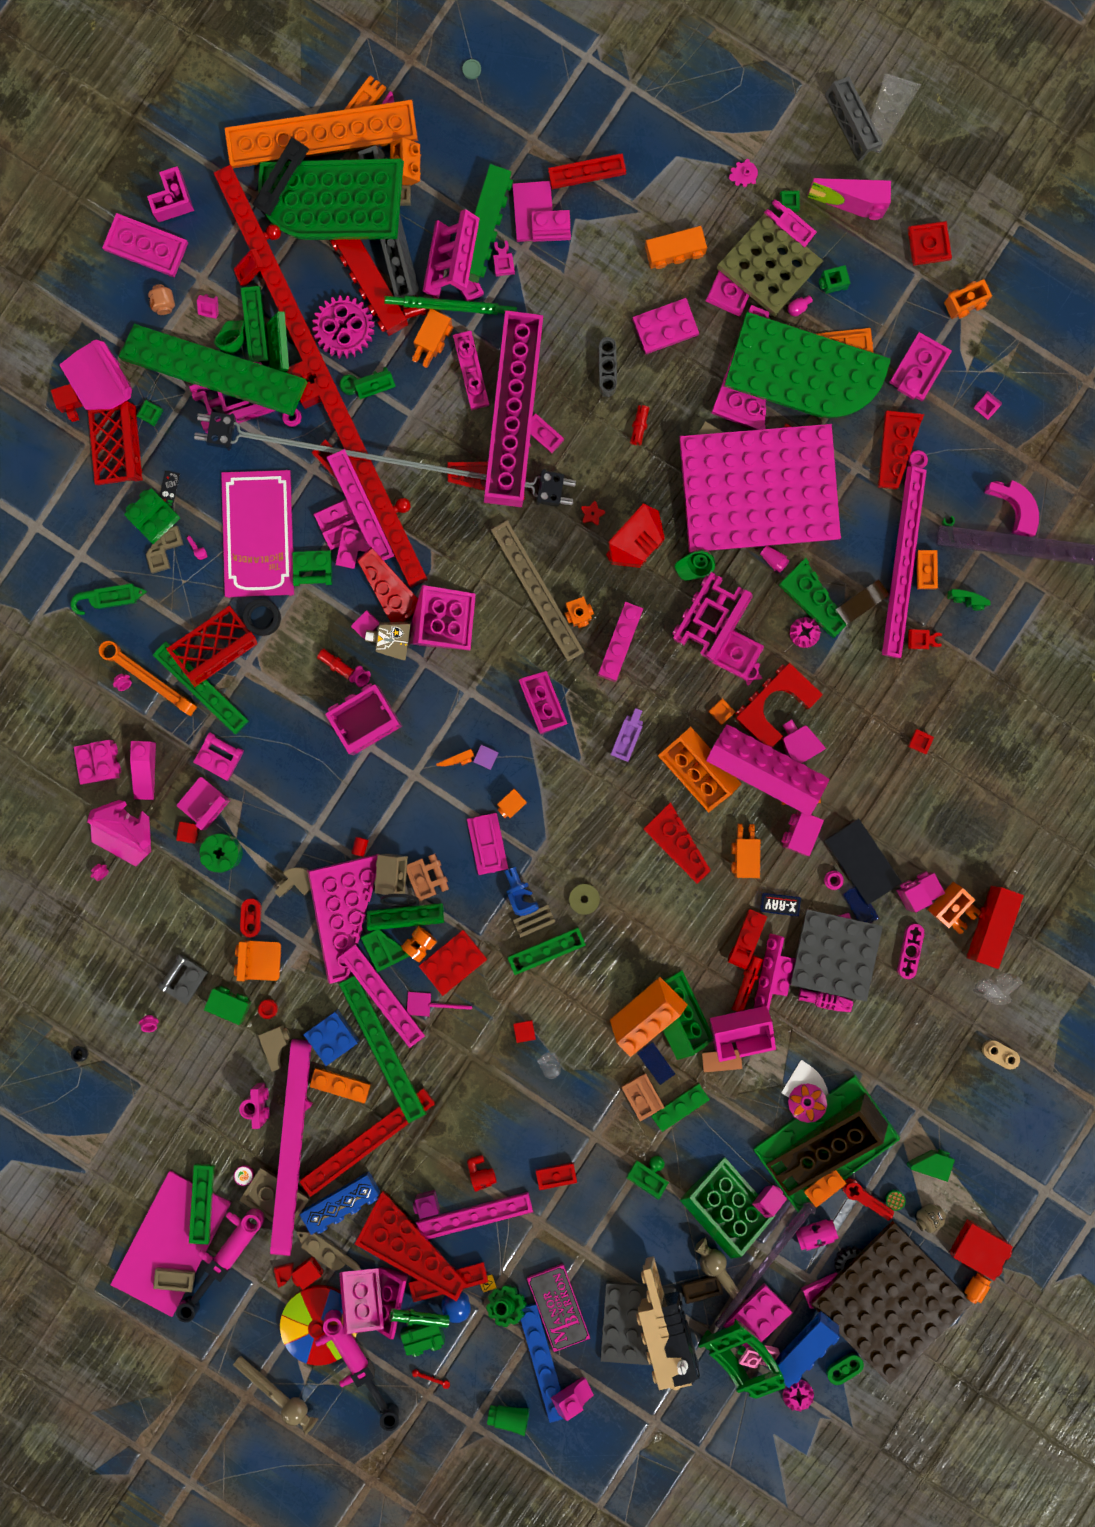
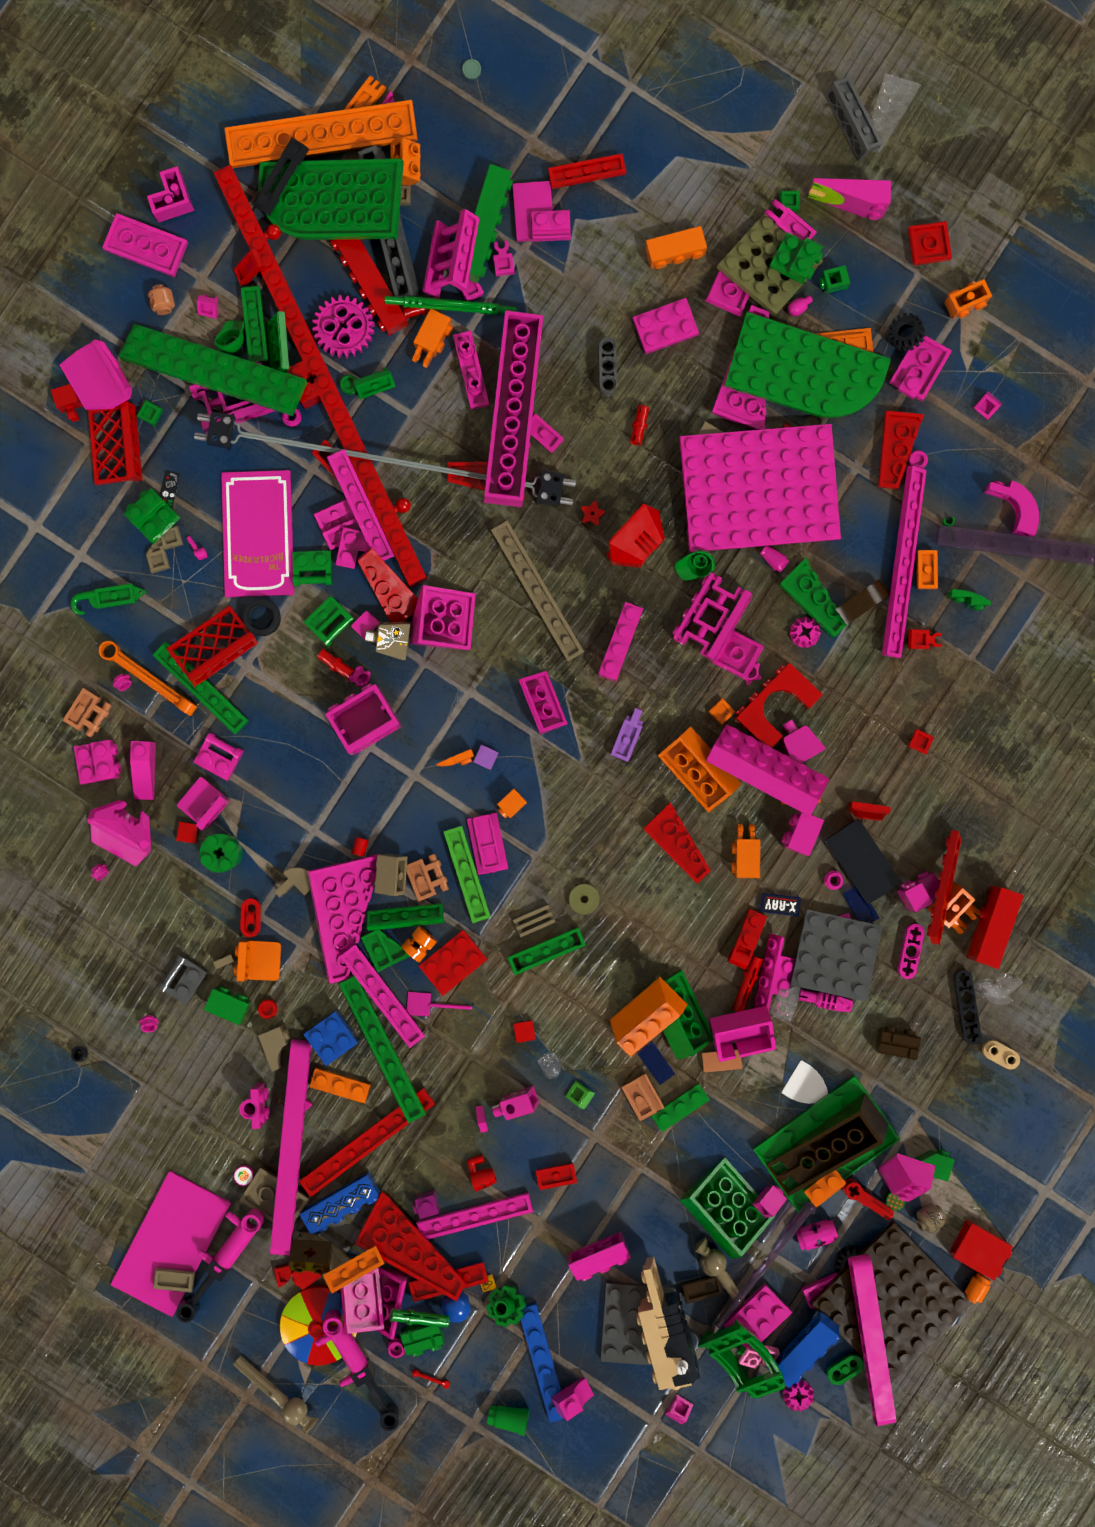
green plate [189,1164,215,1245] -> none
black piece [380,894,419,907] -> none
blue piece [504,867,539,916] -> none
tile [527,1264,590,1352] -> none
orange brick [565,597,594,628] -> none
green plate [626,1156,669,1200] -> none
dark pink piece [729,159,758,187] -> none
dark pink dish [788,1083,827,1123] -> none
none -> nougat plate [63,688,112,738]
none -> dark tan tile [213,953,238,969]
none -> dark brown brick [289,1239,333,1274]
none -> green plate [304,596,356,647]
none -> orange plate [323,1246,385,1294]
none -> dark pink plate [387,1338,405,1358]
none -> bright green plate [444,826,491,923]
none -> dark pink tile [475,1105,488,1133]
none -> dark pink torso [492,1085,540,1120]
none -> bright green slope [565,1081,595,1109]
none -> dark pink slope [568,1232,631,1281]
none -> dark pink slope [665,1395,693,1424]
none -> green plate [769,232,824,285]
none -> clear slope [770,986,800,1022]
none -> red slope [848,801,891,821]
none -> dark pink beam [848,1254,896,1426]
none -> dark brown brick [875,1026,921,1060]
none -> dark pink slope [878,1153,935,1202]
none -> black tyre [888,313,926,351]
none -> red plate [927,830,962,945]
none -> black beam [953,969,981,1045]

